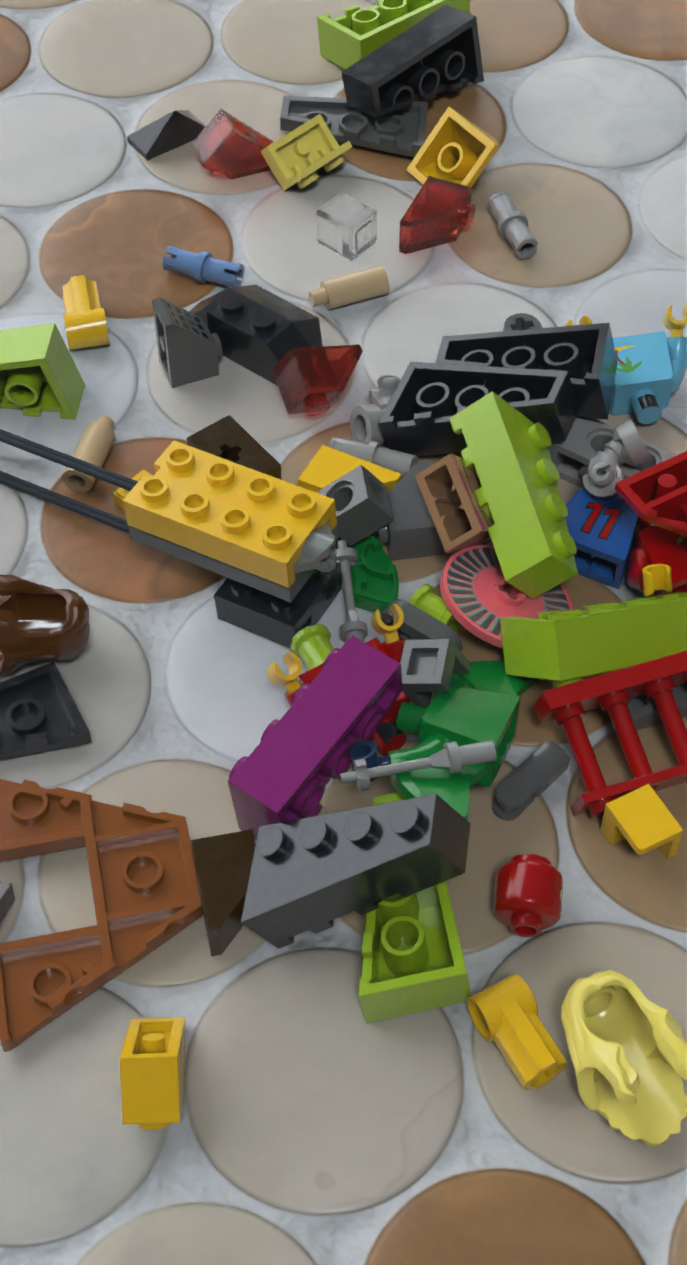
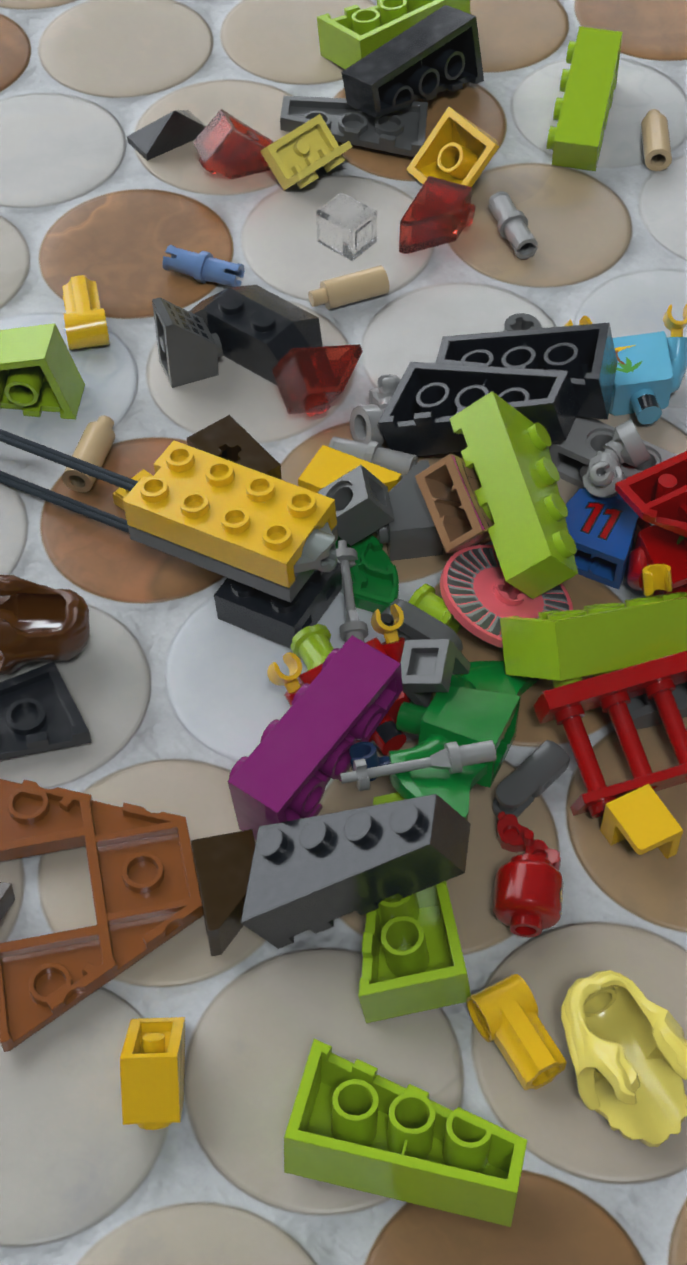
none -> lime wedge [284,1038,528,1227]
none -> red piece [497,811,561,871]
none -> lime wedge [547,26,623,171]
none -> tan cylinder [641,109,672,171]

